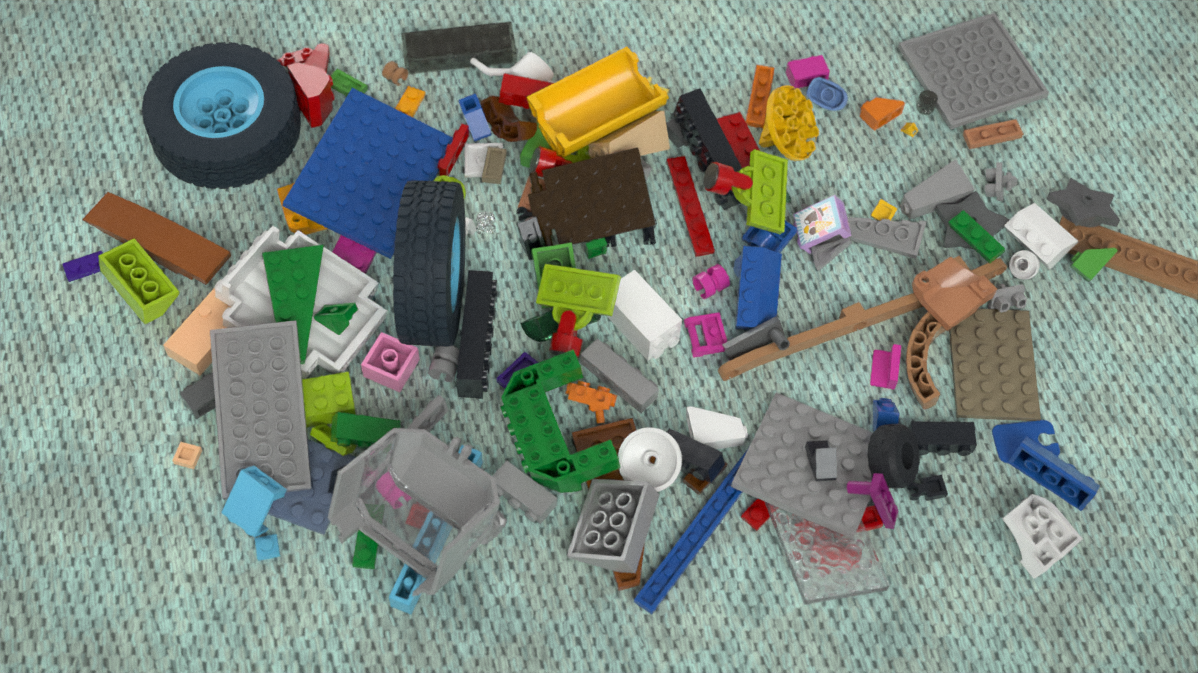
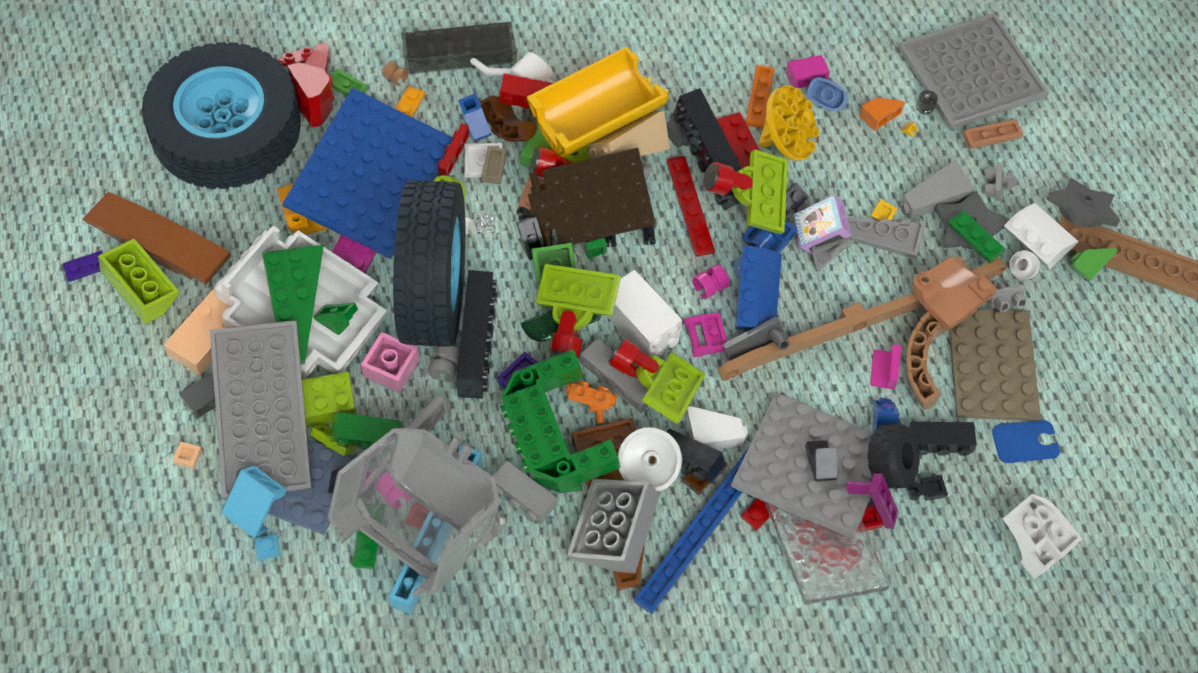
blue slope [1008,436,1100,511] -> none
none -> lime plate [608,339,706,424]
none -> black plate [785,183,809,217]

